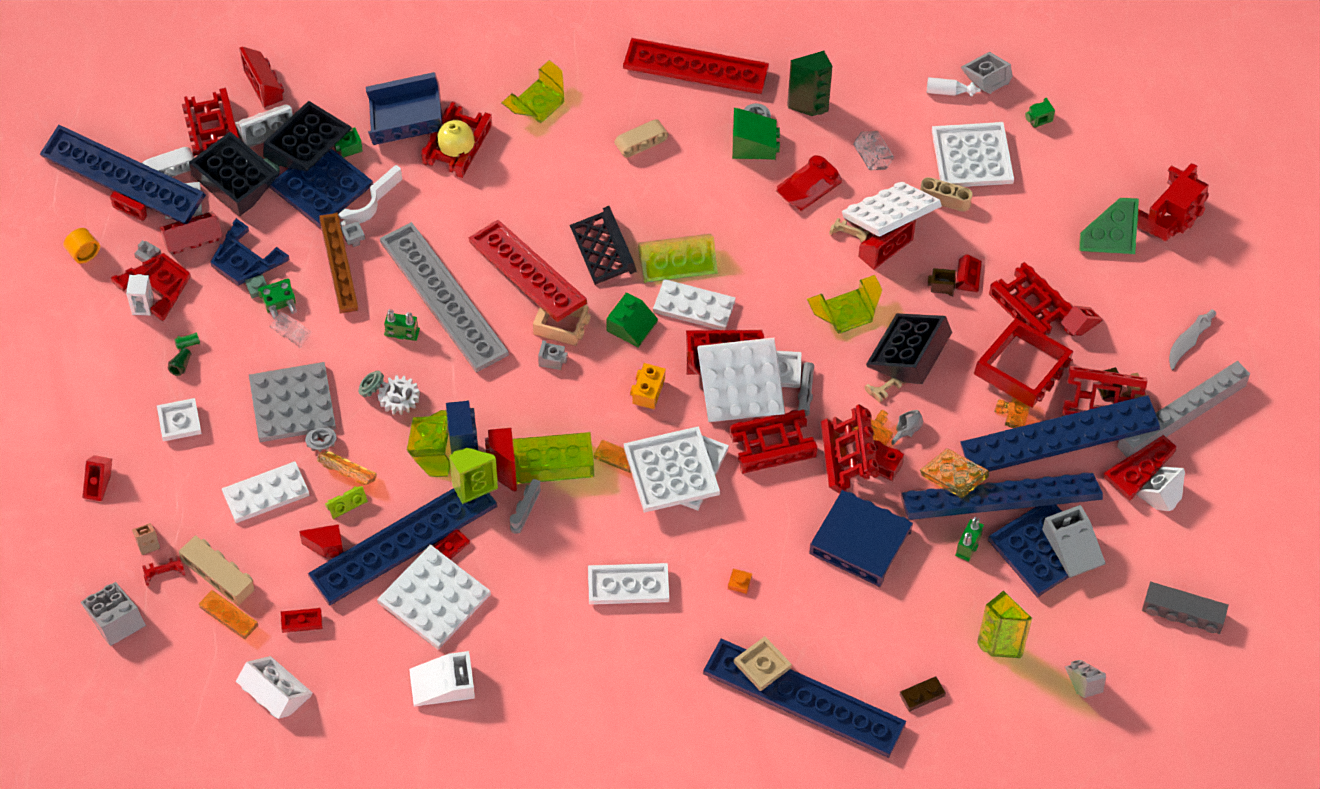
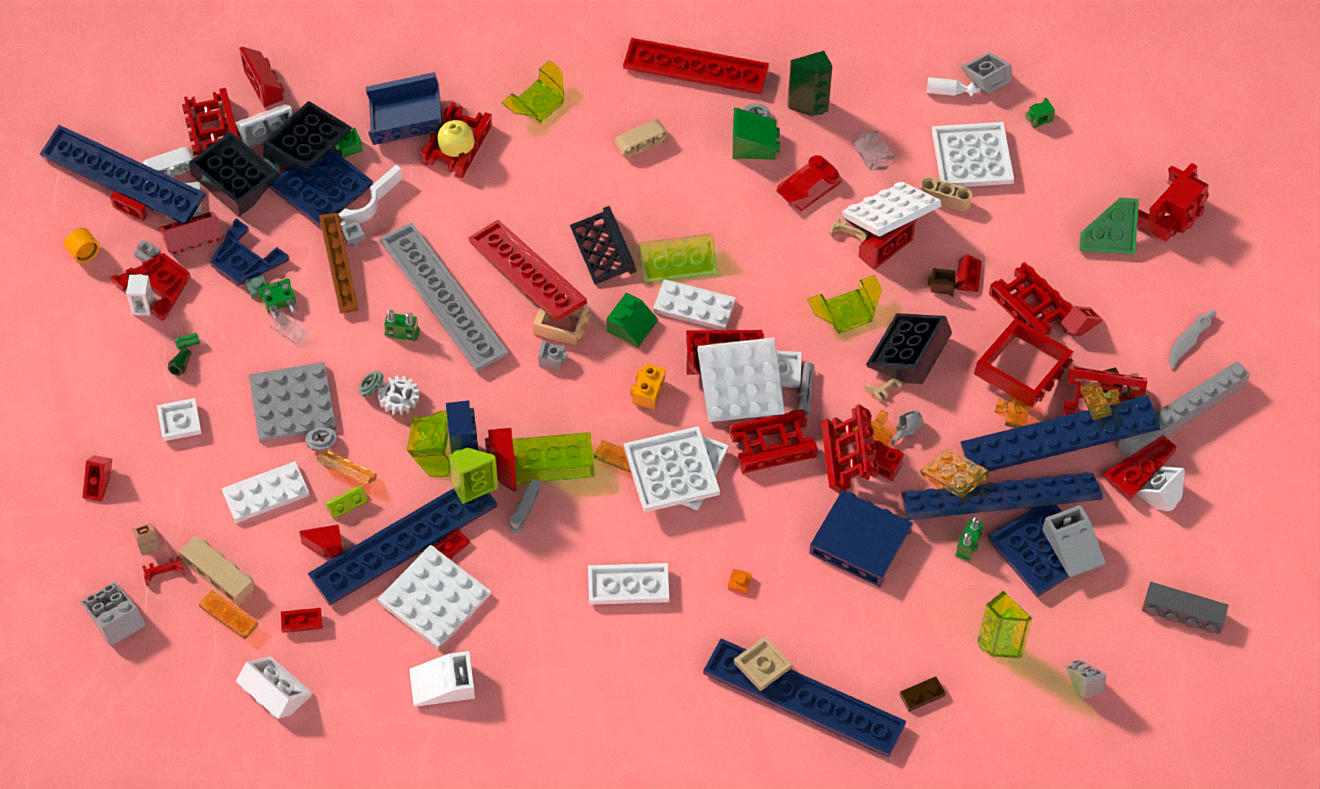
none -> clear yellow plate [1080,382,1120,420]

